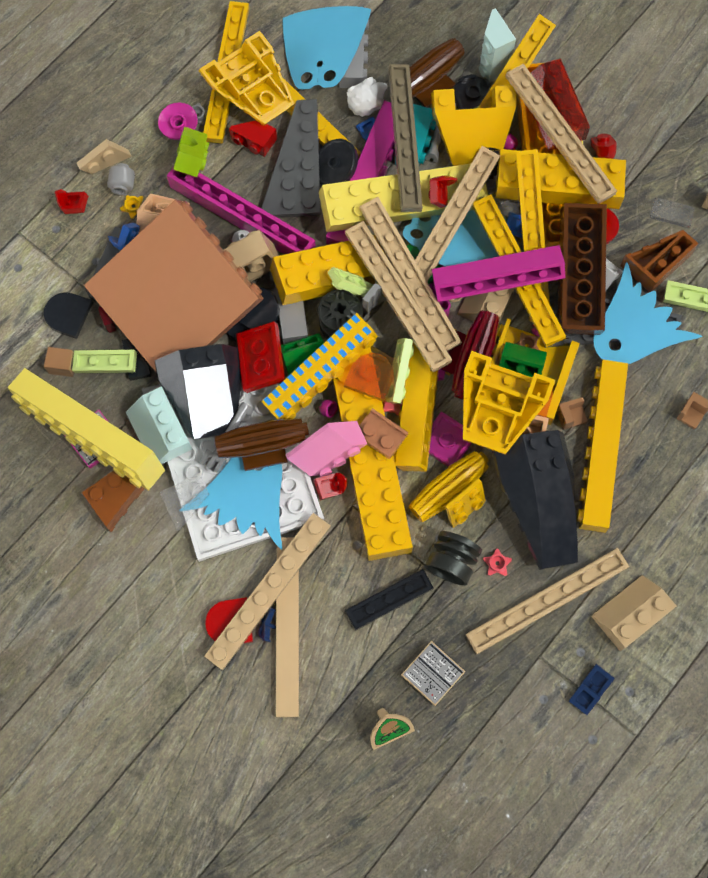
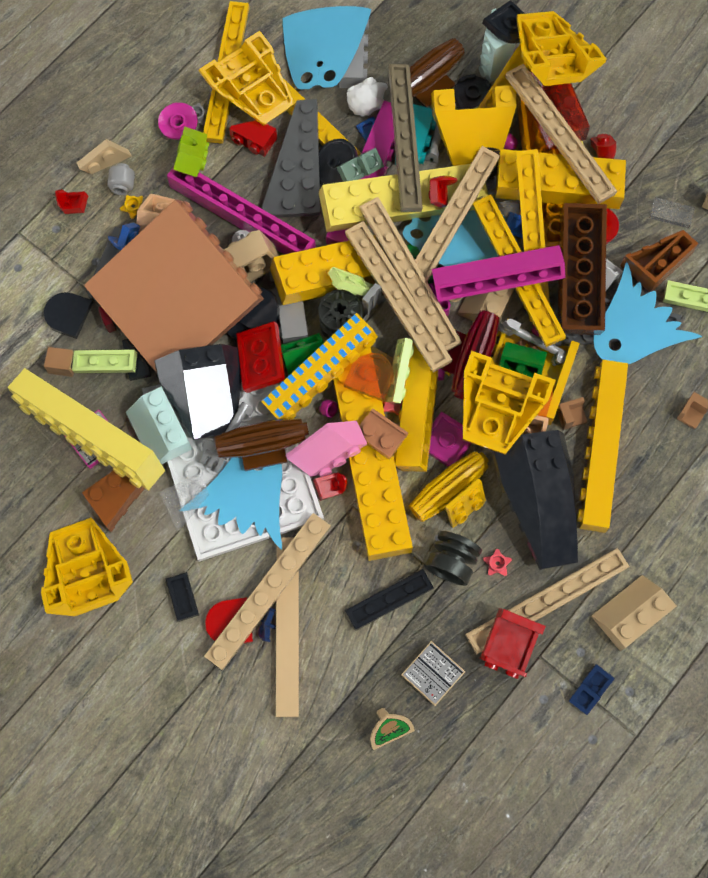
none -> yellow wedge [41,517,133,616]
none -> black tile [166,572,199,622]
none -> sand green slope [337,148,384,182]
none -> red panel [480,608,546,679]
none -> black tile [482,0,525,44]
none -> light grey hinge [498,318,566,366]
none -> yellow wedge [516,11,607,86]

